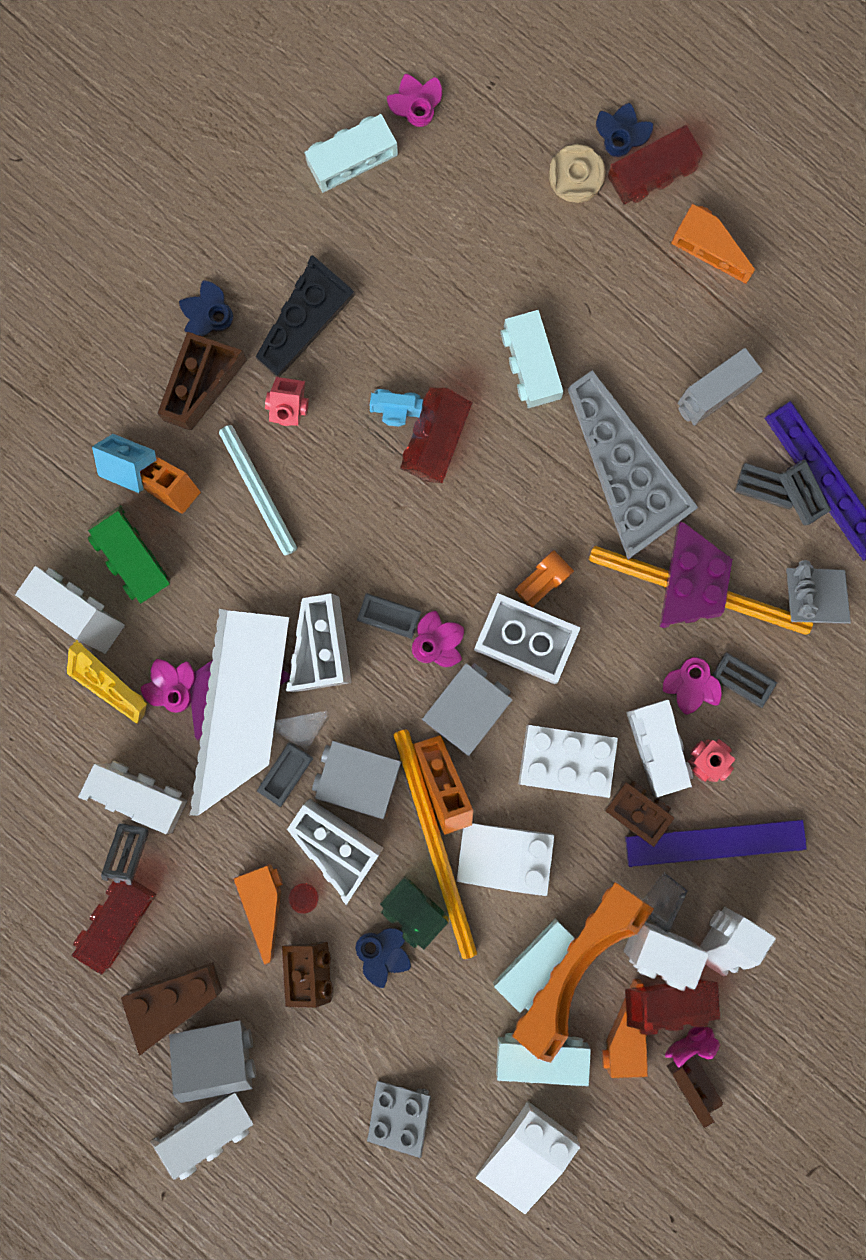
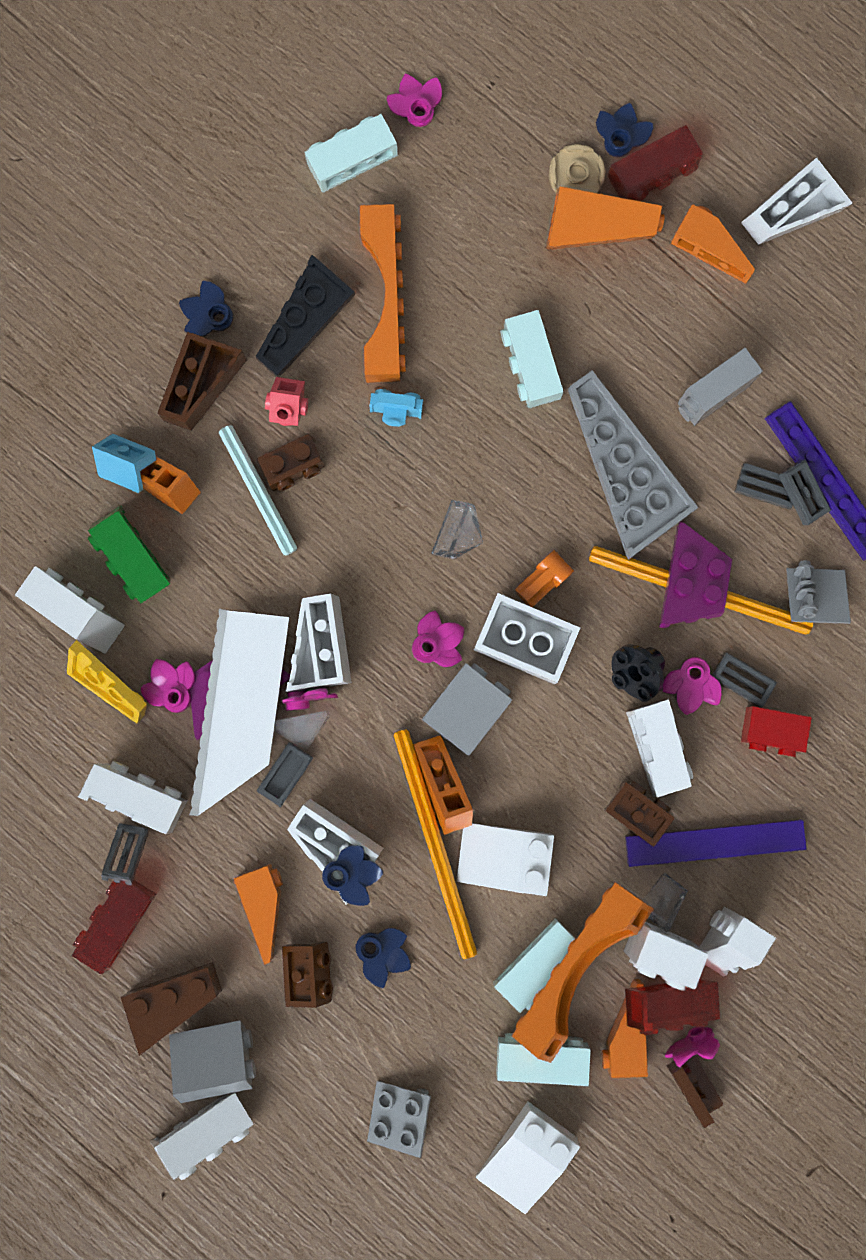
clear red plate [289,883,319,914] -> none
light grey brick [312,741,402,819] -> none
dark grey tile [357,593,421,639] -> none
clear green brick [380,875,449,950] -> none
clear red brick [400,388,473,483] -> none
white brick [518,725,618,798] -> none
coral brick [688,739,736,782] -> none
none -> reddish brown bracket [257,434,325,492]
none -> dark pink plate [282,688,338,711]
none -> dark blue plate [322,845,384,906]
none -> orange arch [360,204,406,383]
none -> clear slope [431,500,483,560]
none -> orange slope [546,186,665,250]
none -> black plate [611,644,665,702]
none -> white wedge [741,158,852,245]
none -> red brick [741,706,812,757]

